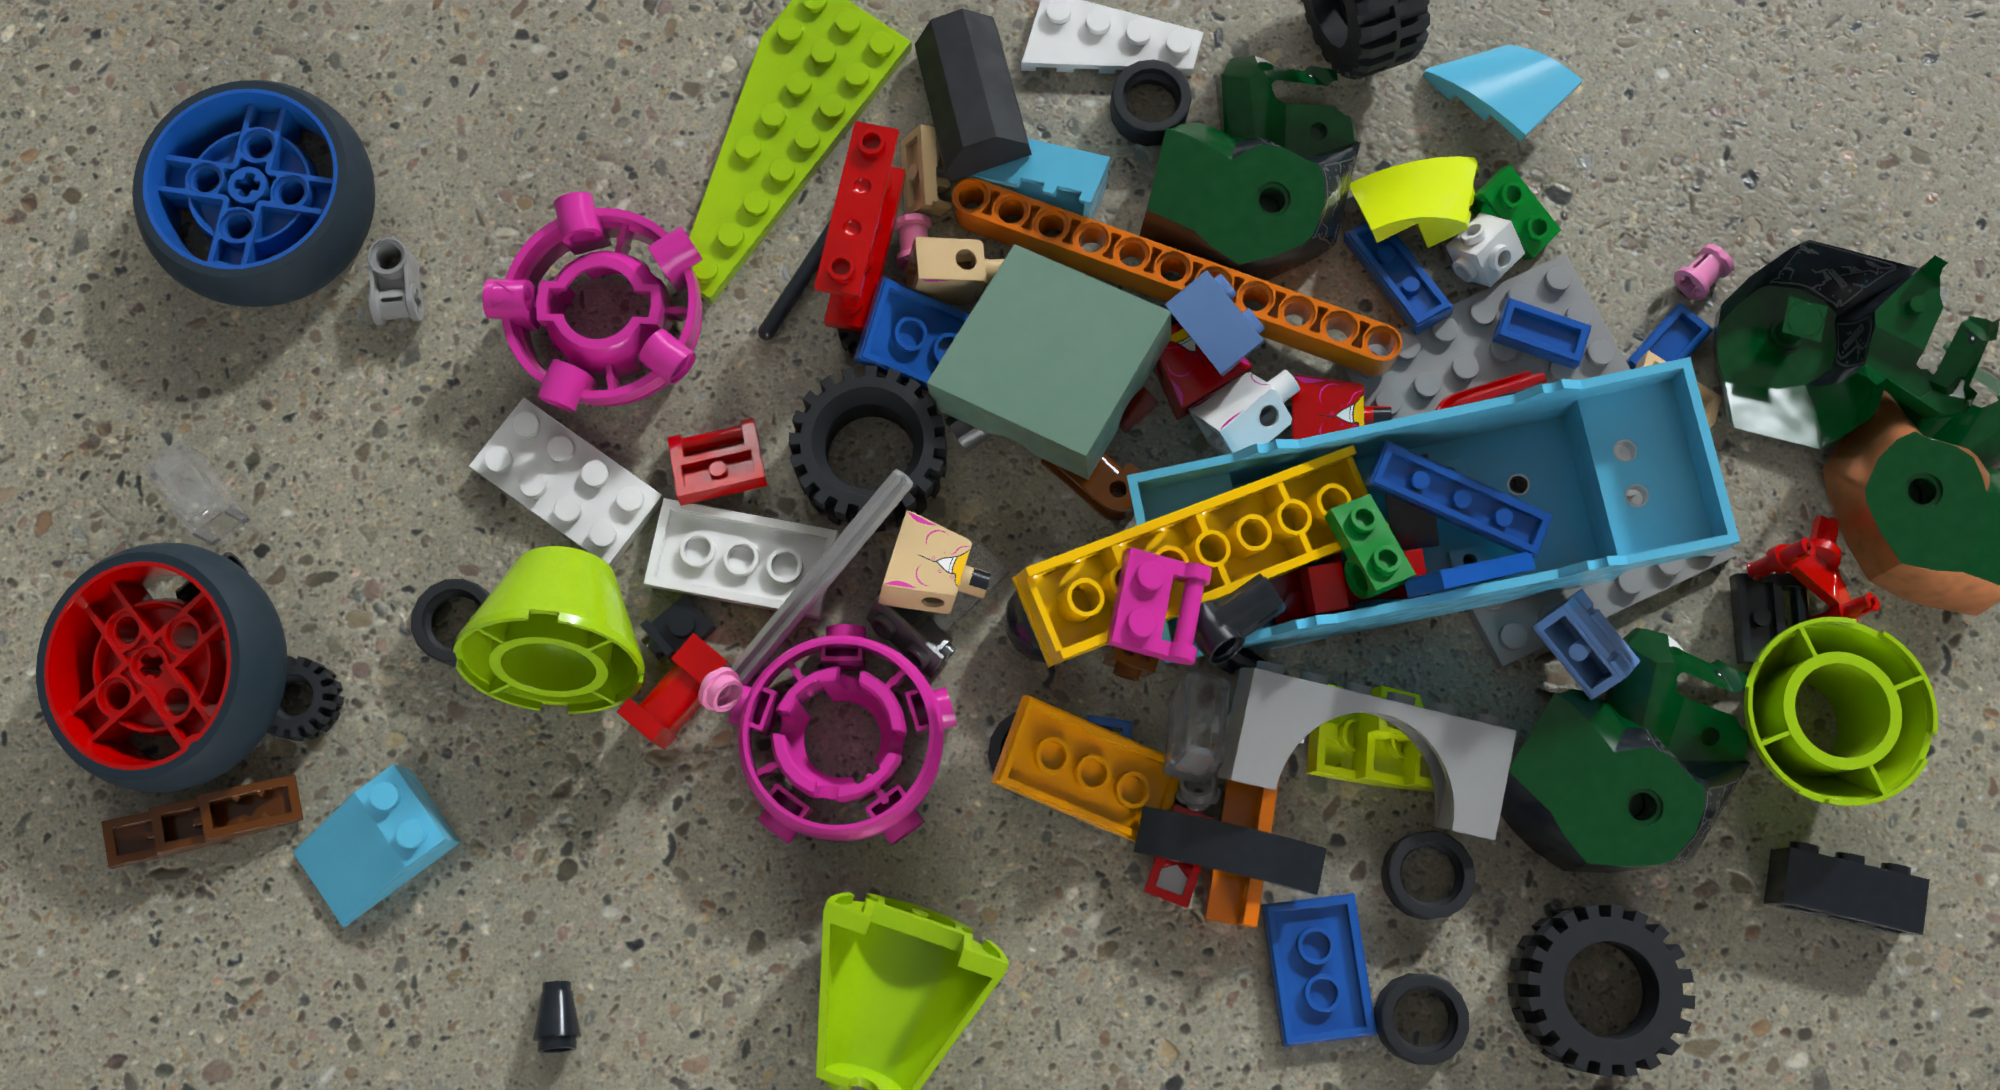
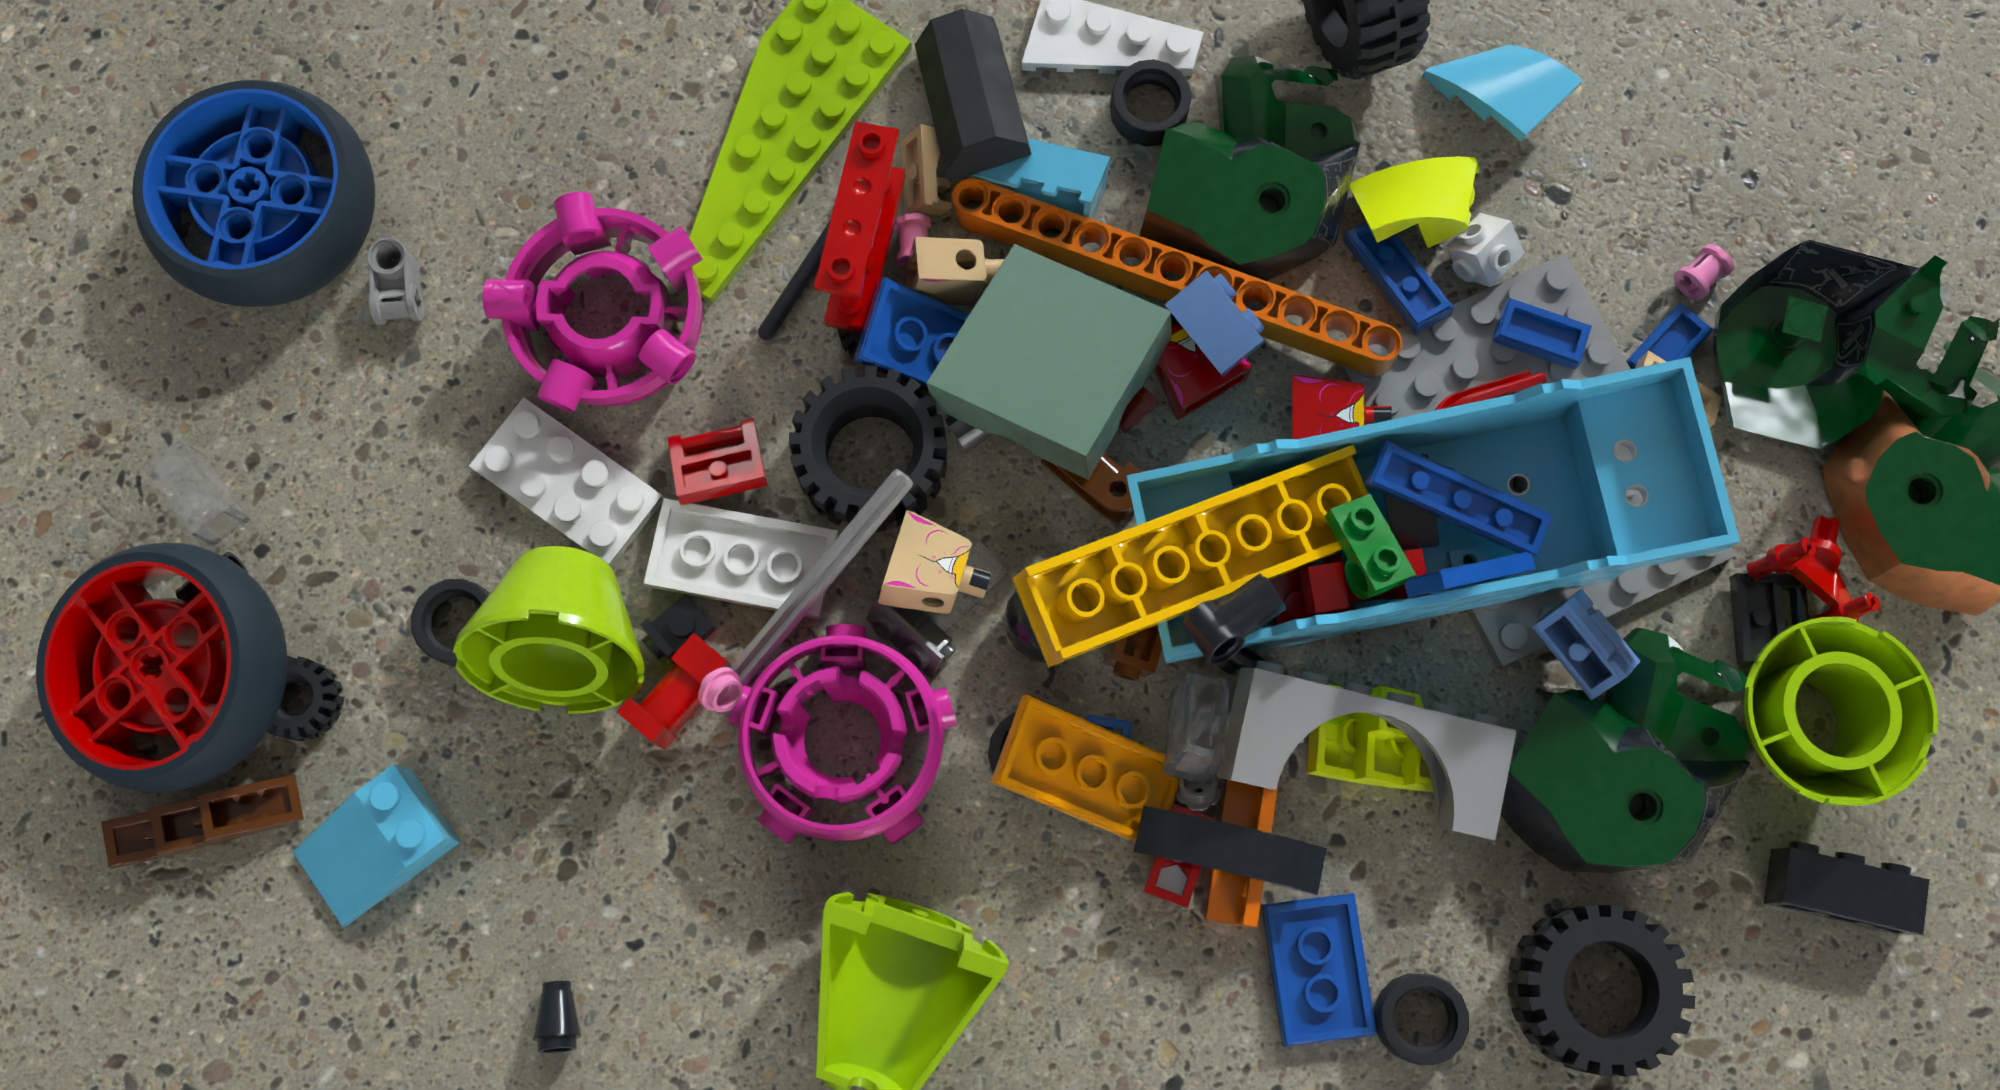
dark pink plate [1106,547,1212,665] -> none
white torso [1188,370,1301,455] -> none
black tyre [1381,830,1476,920] -> none
green plate [1470,165,1561,260] -> none

